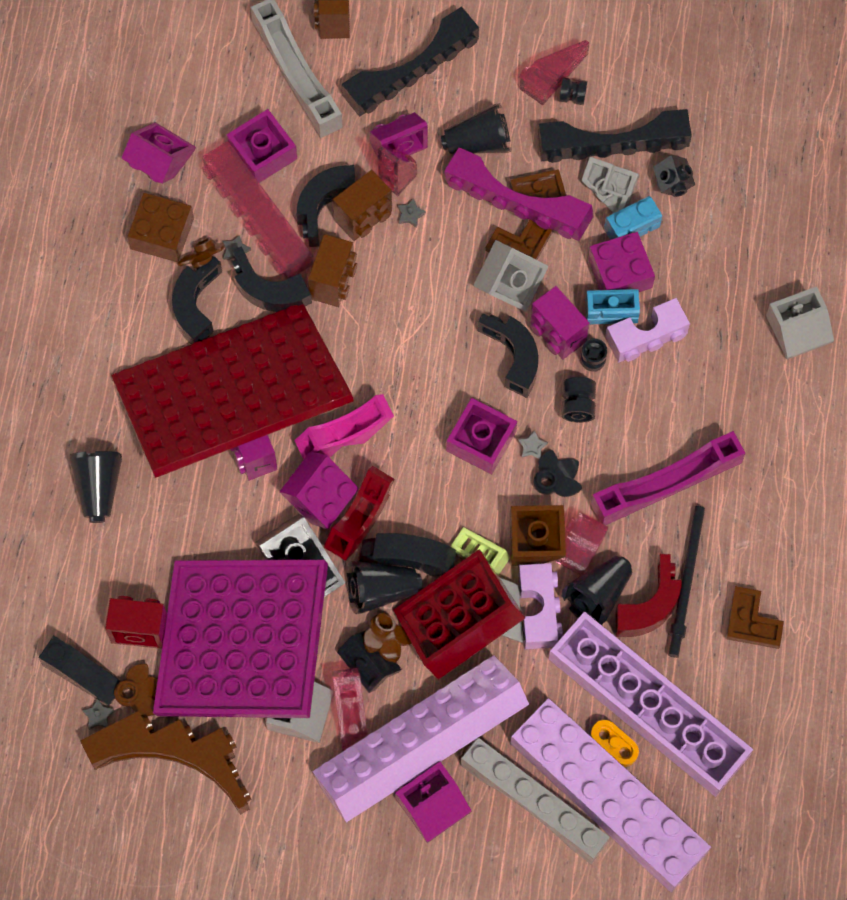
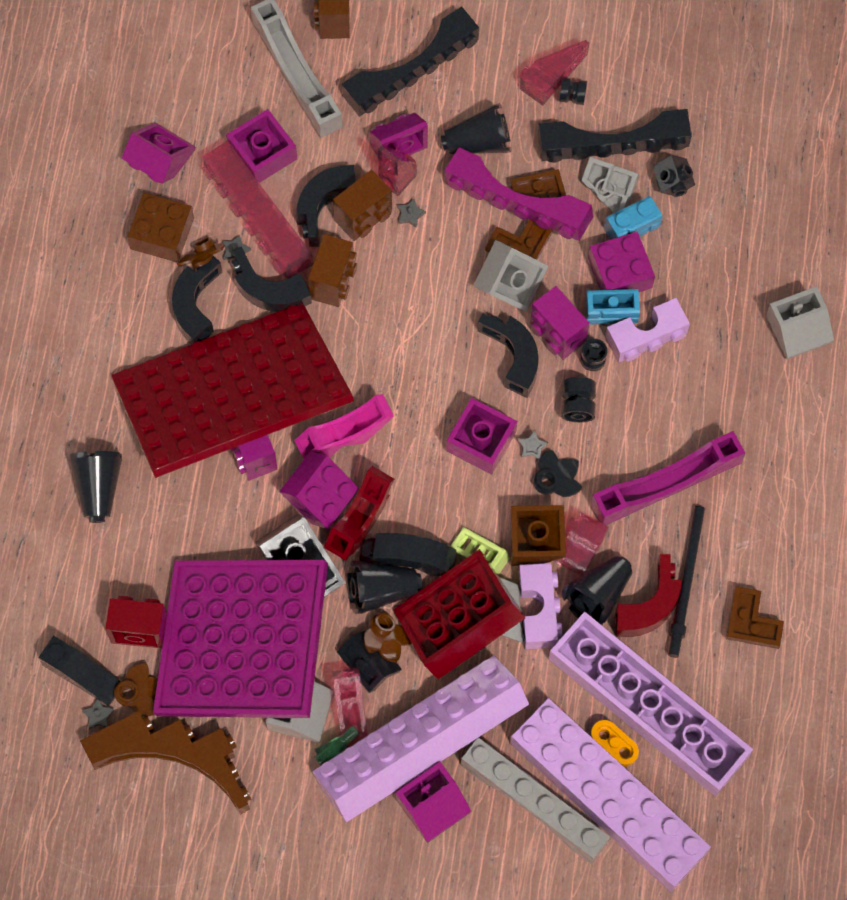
none -> clear green cone [314,725,360,765]

